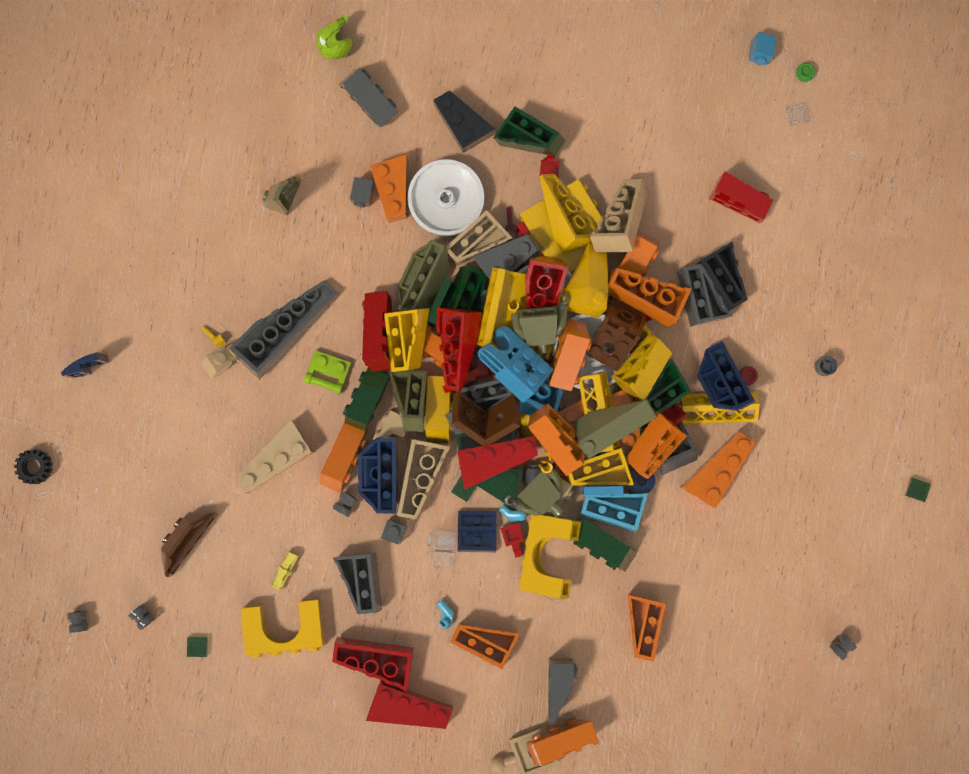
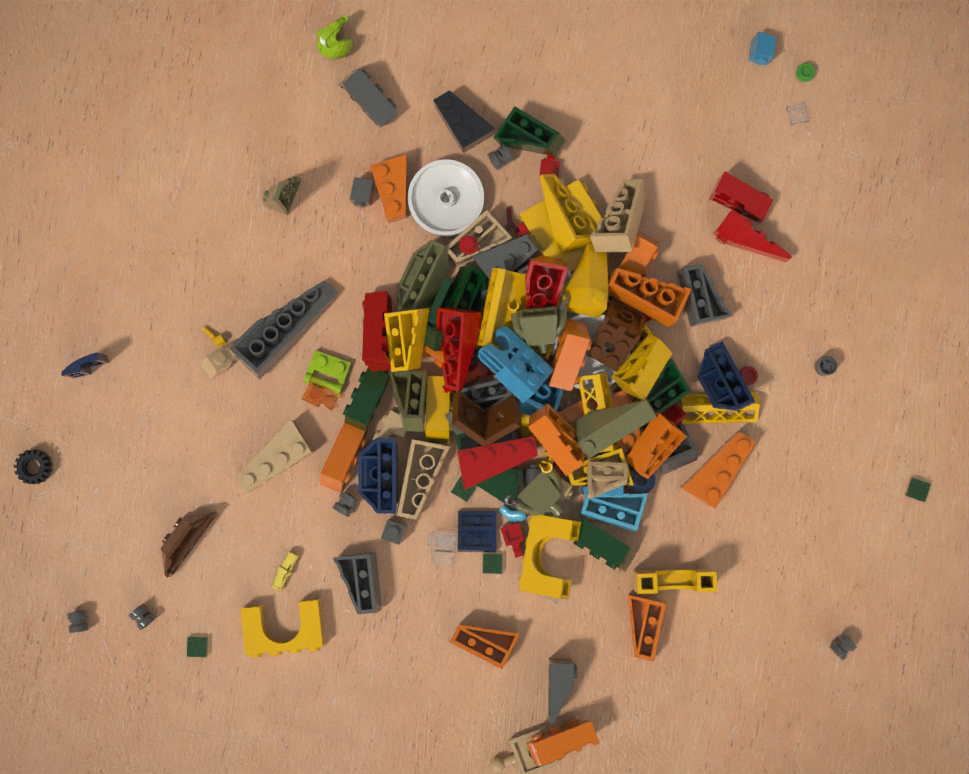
red wedge [332,637,414,691] -> none
red wedge [366,680,453,729] -> none
medium azure arm [436,599,454,629] -> none
black wedge [696,241,748,311] -> none
none -> clear orange plate [302,381,338,410]
none -> clear green tile [424,325,443,351]
none -> red plate [459,235,478,255]
none -> clear green tile [483,554,502,574]
none -> dark grey wheel [487,144,513,170]
none -> tan wing [587,461,628,499]
none -> yellow arch [632,568,717,594]
none -> red wedge [713,209,792,262]

